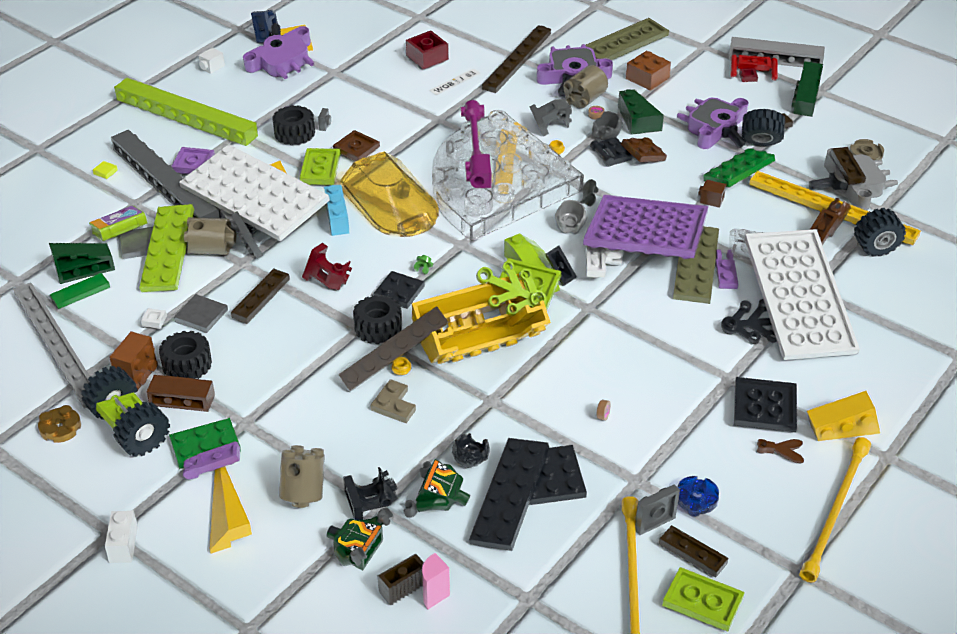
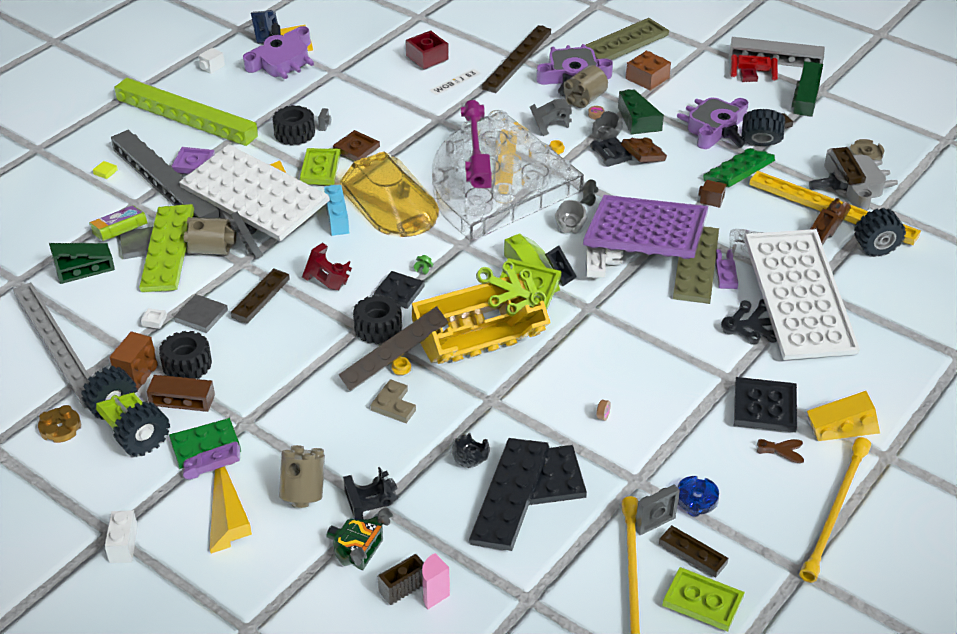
green tile [49,273,110,309] -> none
dark green torso [403,459,471,518] -> none

